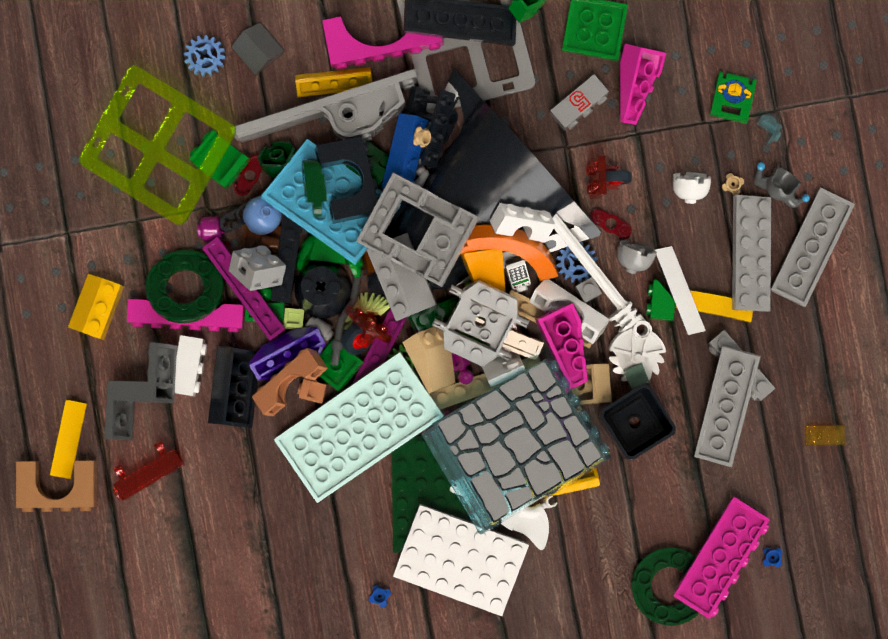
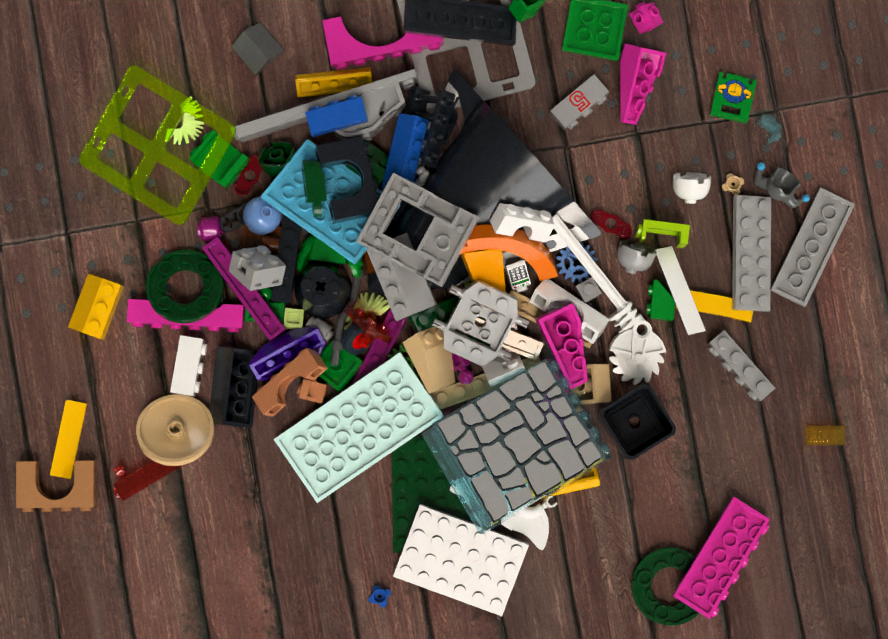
dark grey bracket [104,343,177,441] -> none
medium blue gear [184,35,226,77] -> none
tan plate [413,127,431,148] -> none
clear red plate [586,156,632,199] -> none
sand green tile [623,363,649,389] -> none
light grey plate [694,346,761,467] -> none
blue plate [763,547,783,567] -> none
none -> tan dish [136,394,214,466]
none -> yellowish green hair [165,96,204,145]
none -> blue brick [305,95,368,137]
none -> dark pink brick [630,2,664,34]
none -> lime panel [635,219,690,248]

